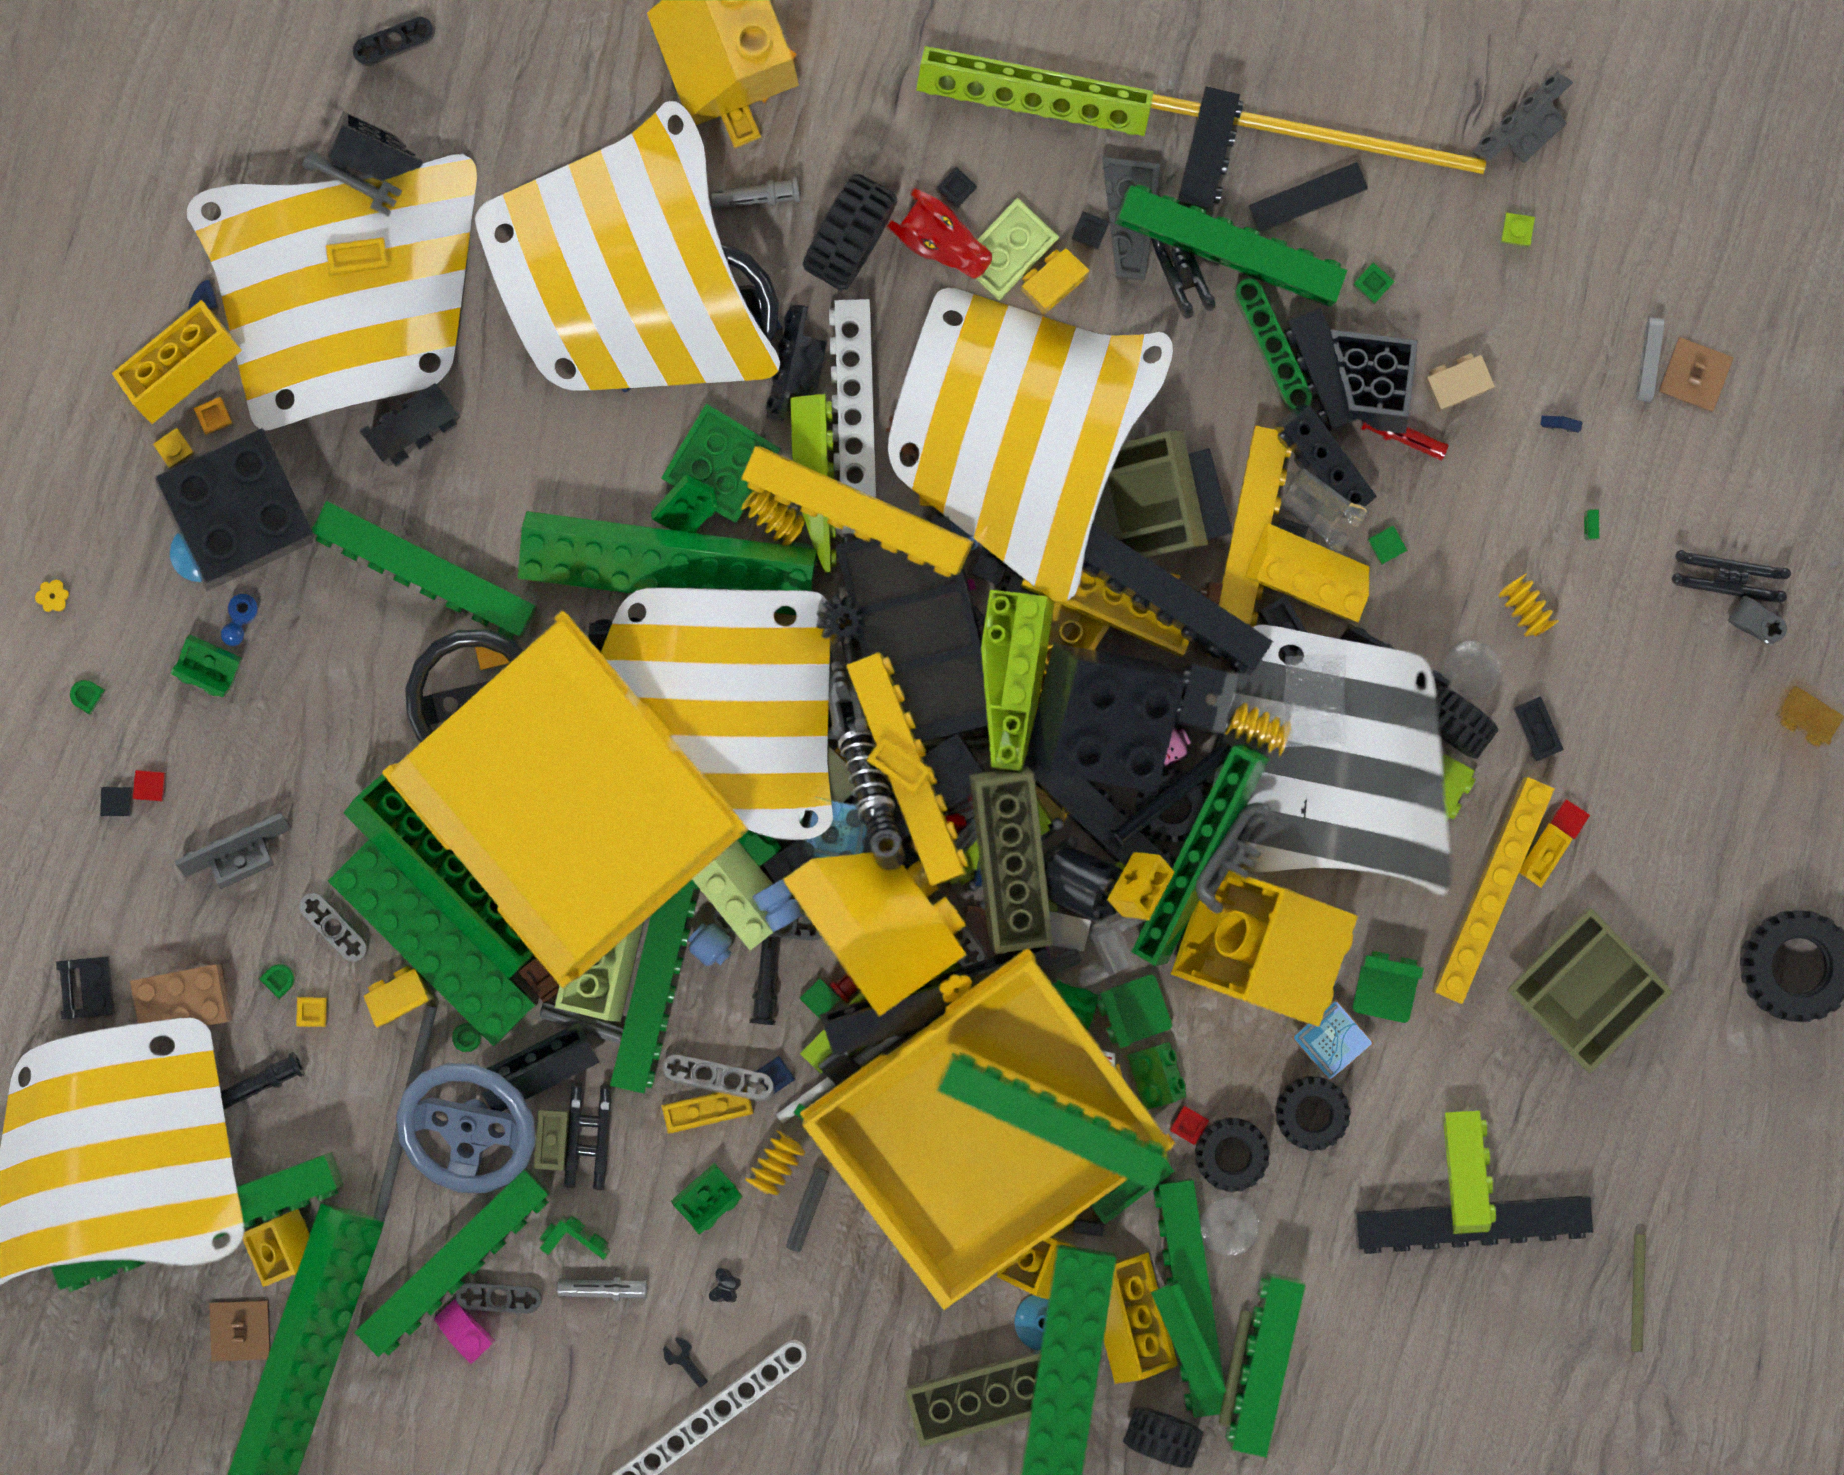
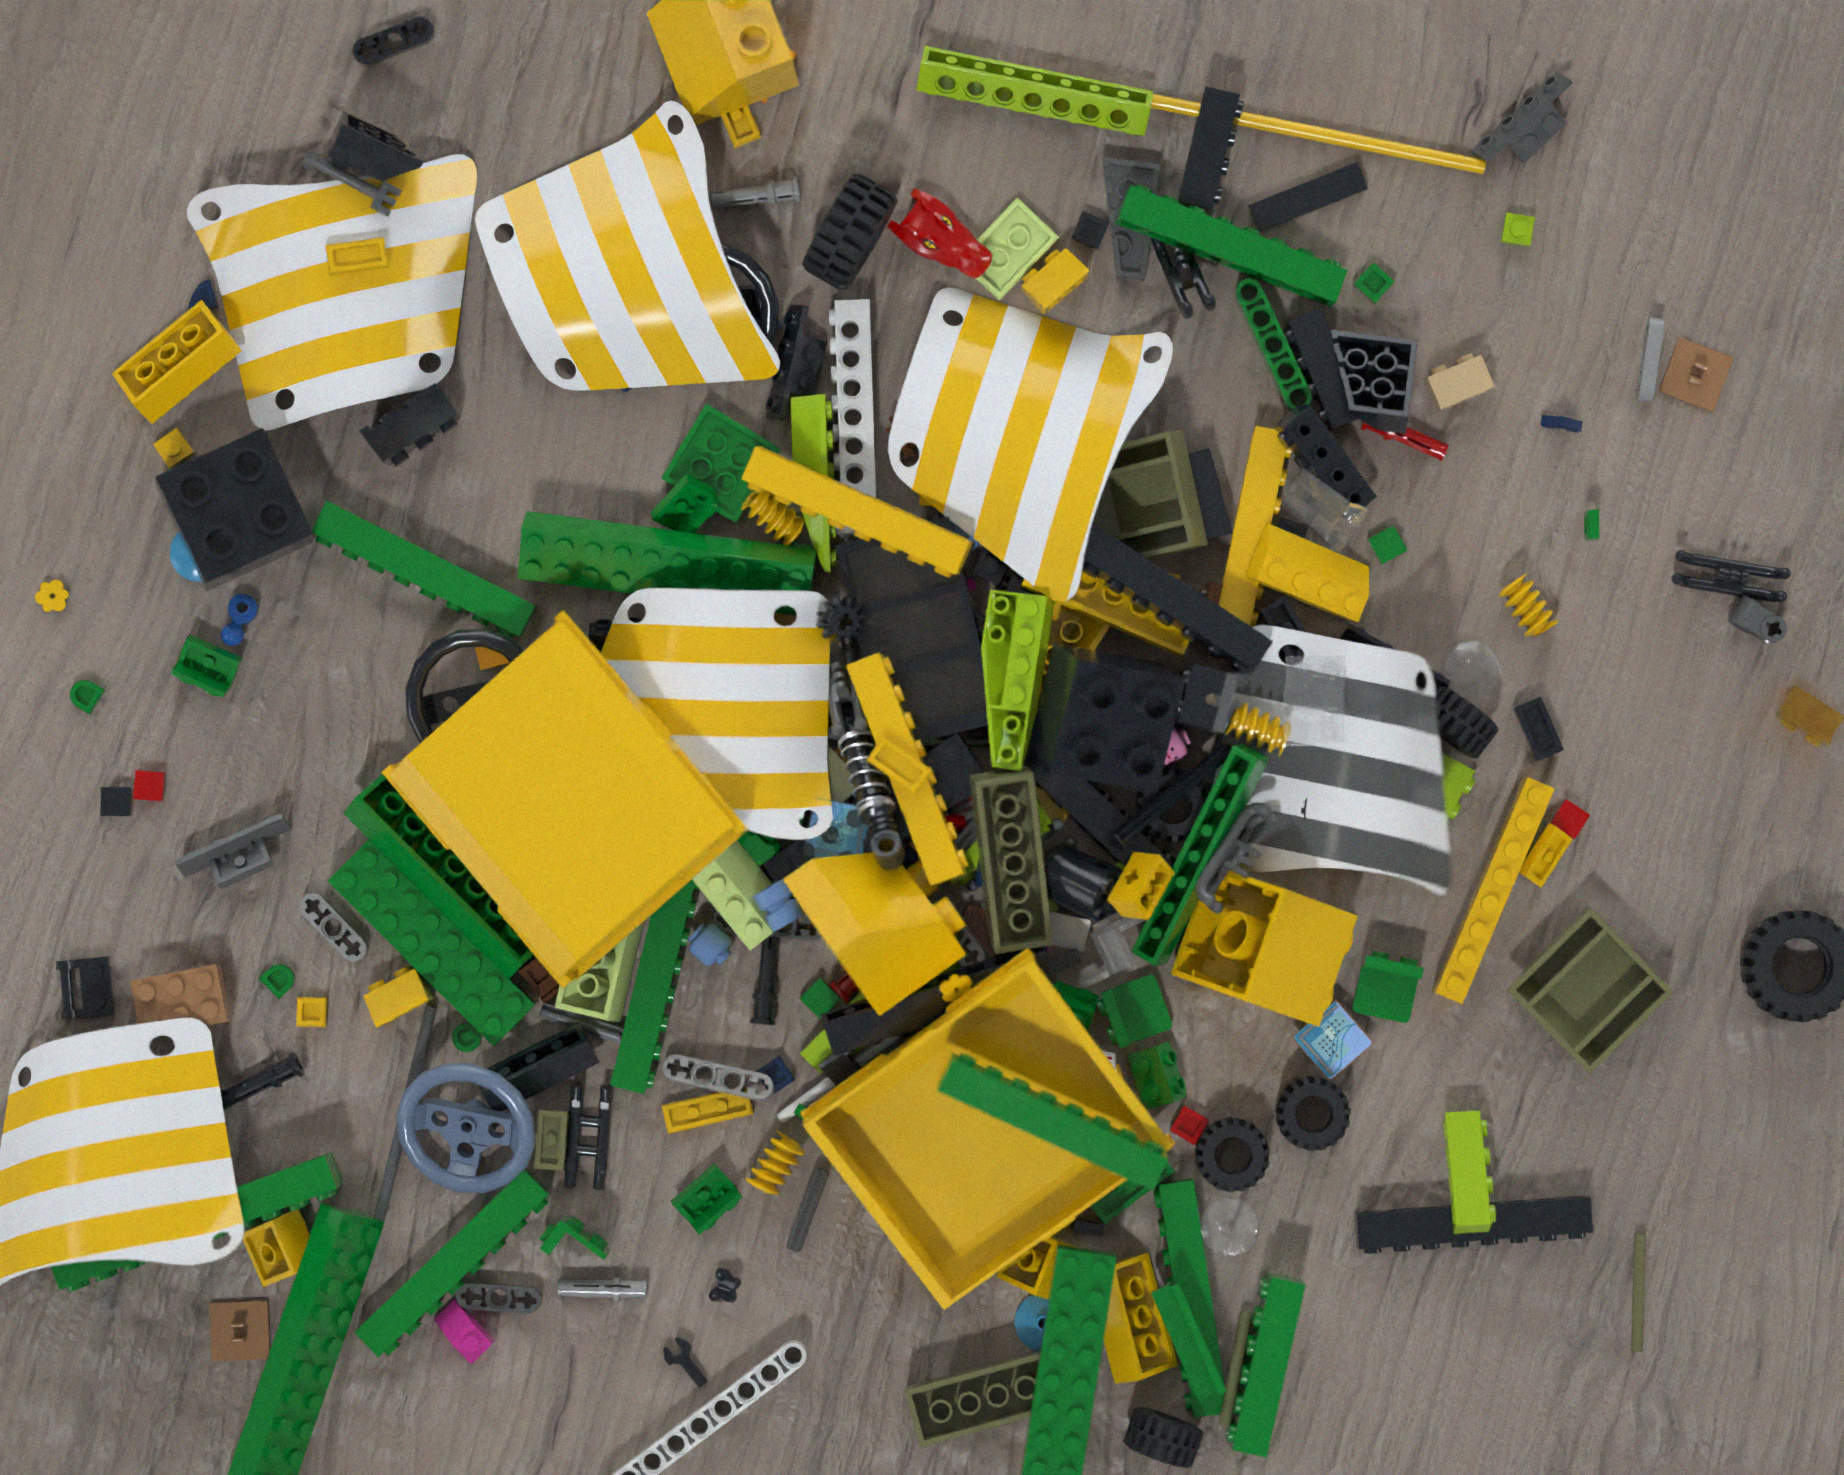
light orange tile [194,397,233,436] -> none
black tile [936,167,978,209] -> none

